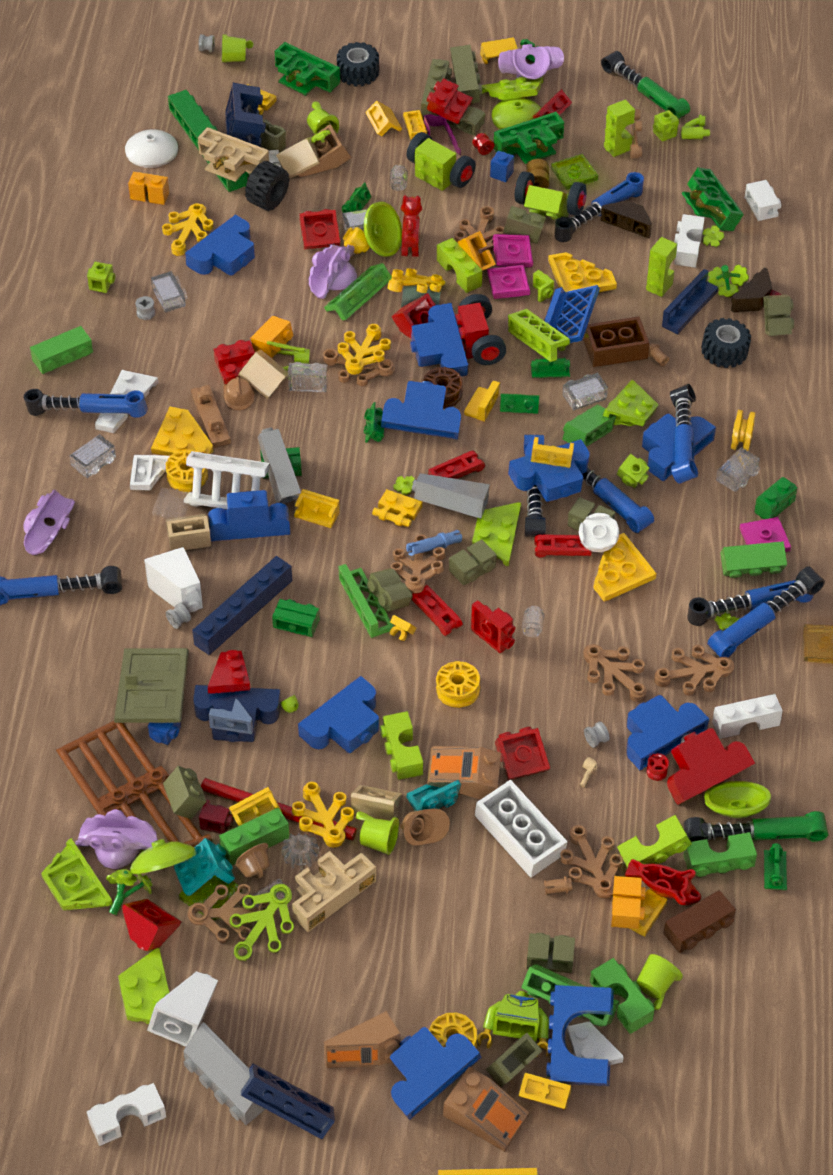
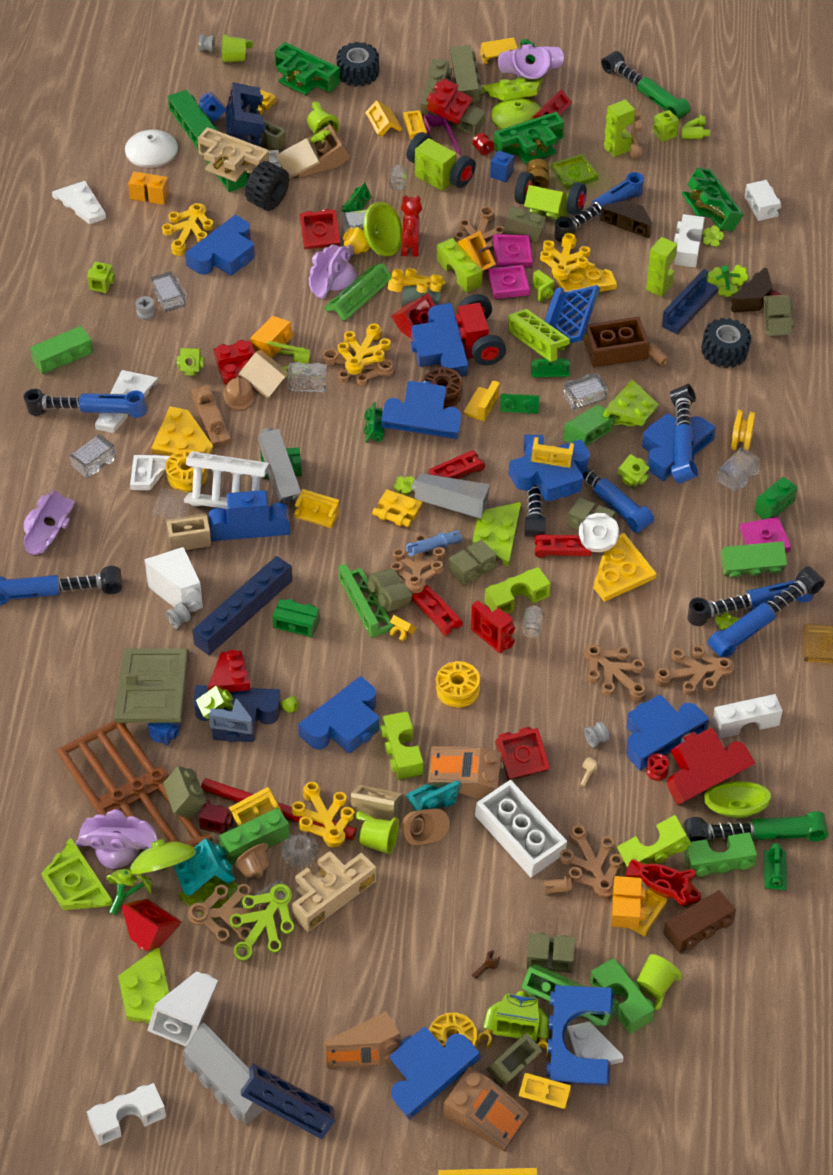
none -> white wing [52,181,106,224]
none -> lime brick [177,348,205,375]
none -> bracket [196,686,233,719]
none -> blue brick [199,92,227,122]
none -> reddish brown hand [472,950,500,979]
none -> lime arch [484,567,551,614]
none -> yellow plant [540,233,590,280]

